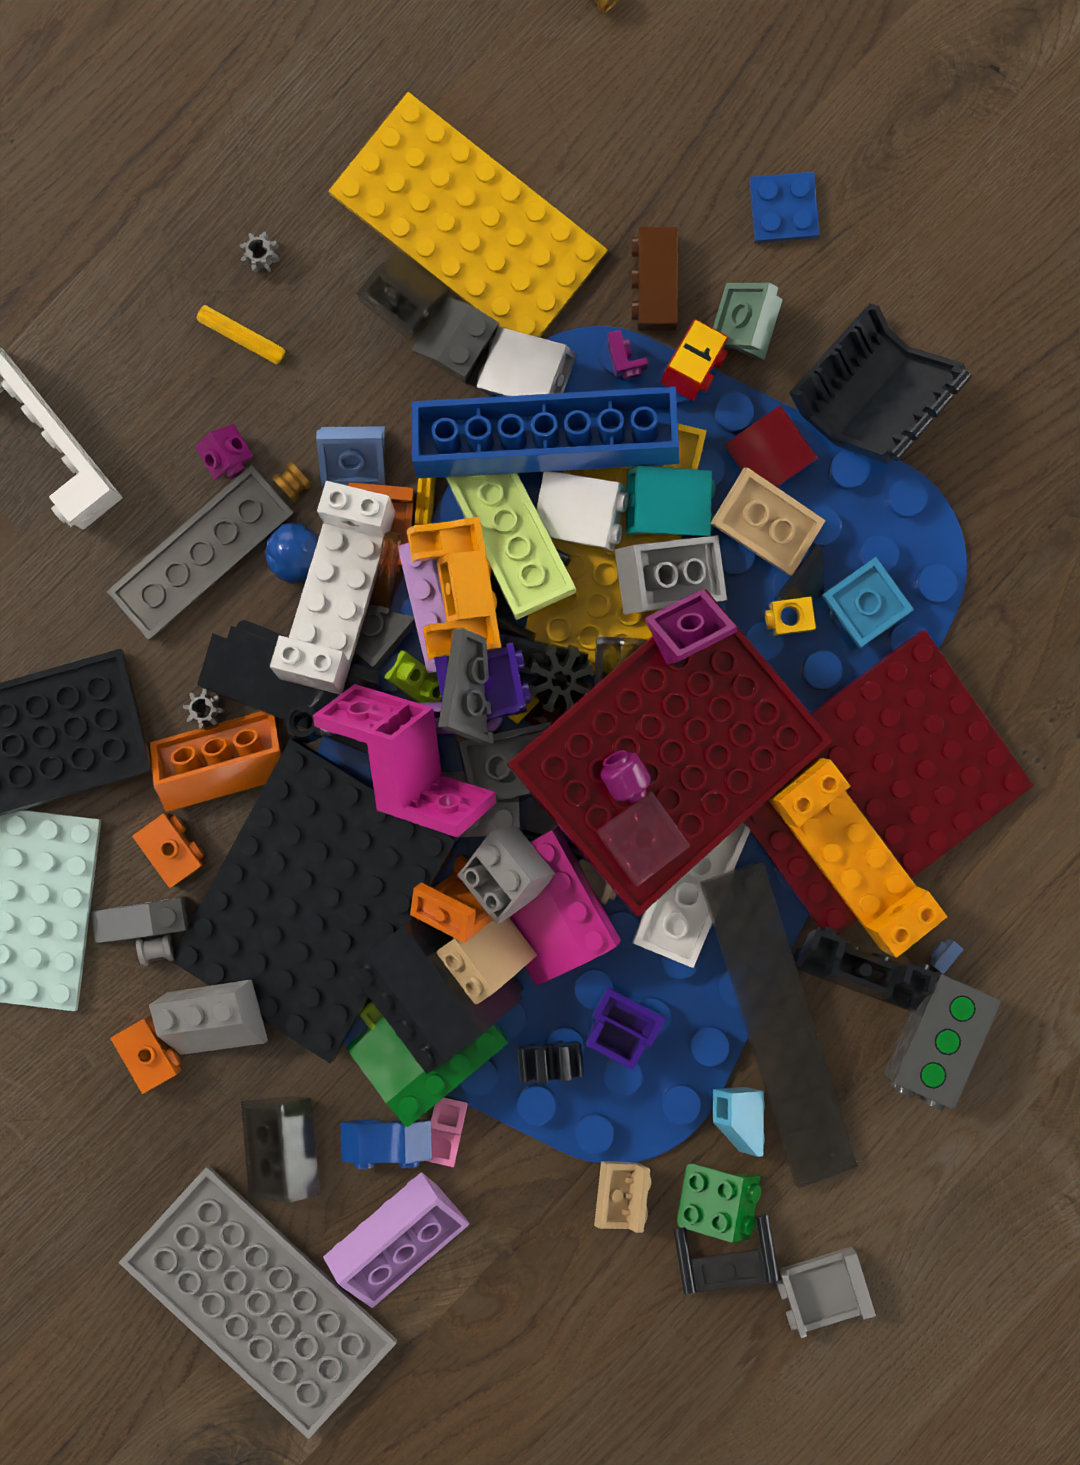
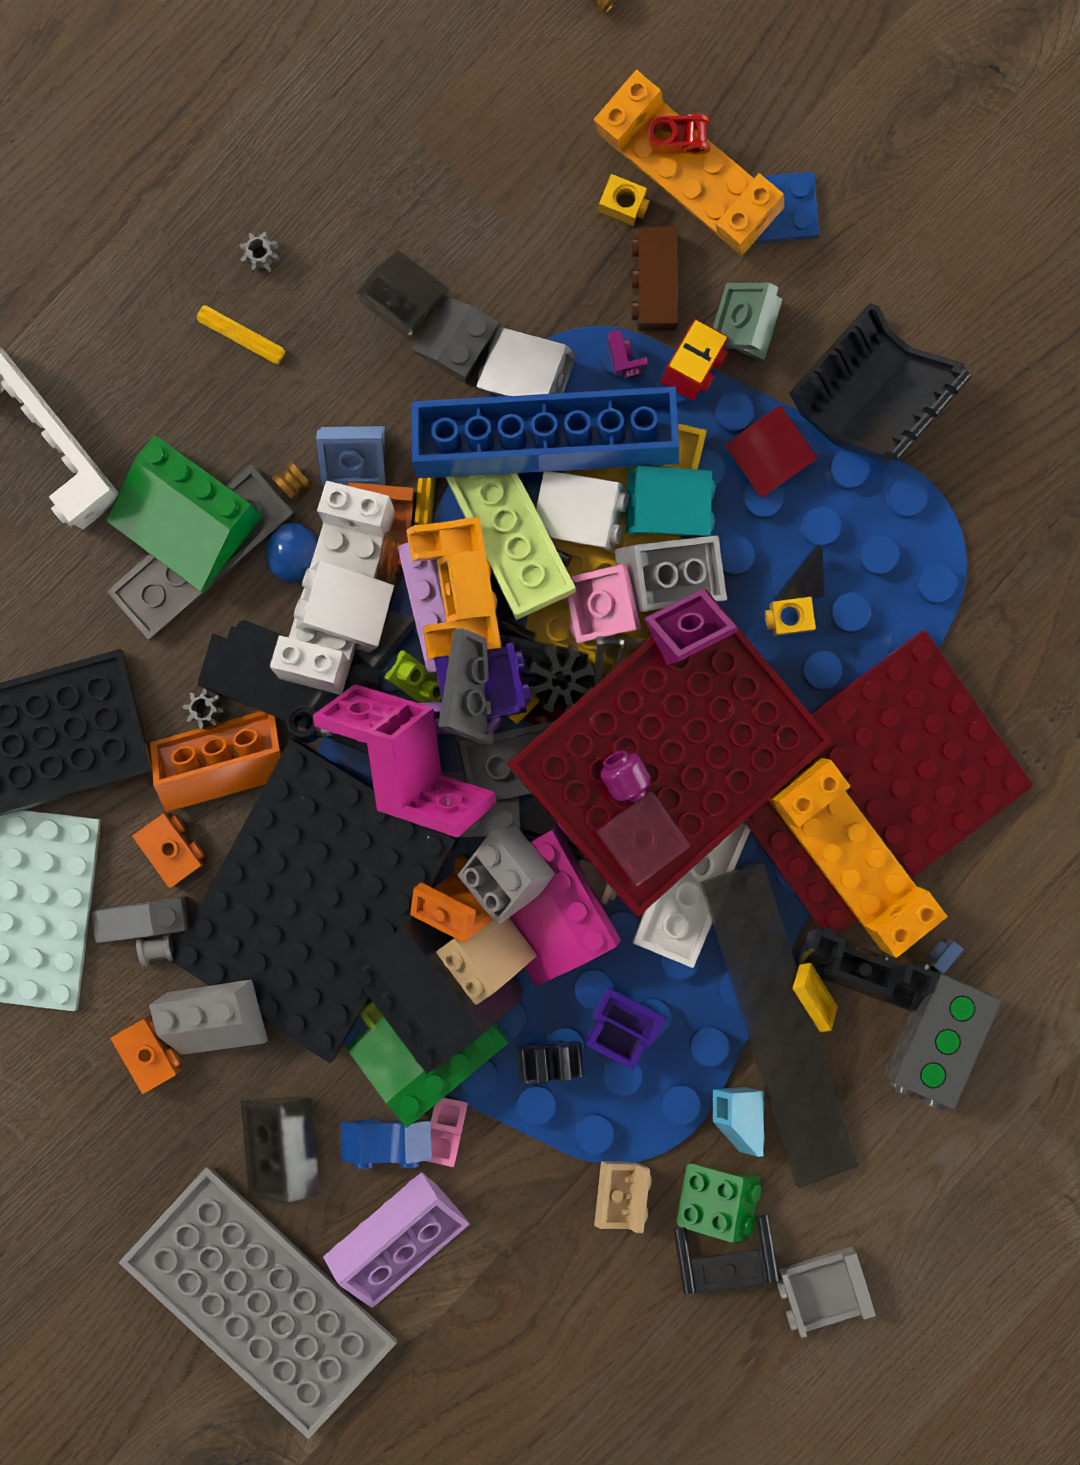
magenta brick [195,424,253,480] -> none
yellow plate [328,92,608,338] -> none
tan plate [710,468,826,576] -> none
dark azure plate [821,557,914,648] -> none
none -> green slope [107,434,262,593]
none -> white panel [294,560,394,653]
none -> bright pink plate [564,564,641,643]
none -> light orange plate [593,69,785,256]
none -> yellow brick [598,174,650,226]
none -> red piece [648,114,710,155]
none -> yellow tile [792,963,838,1032]

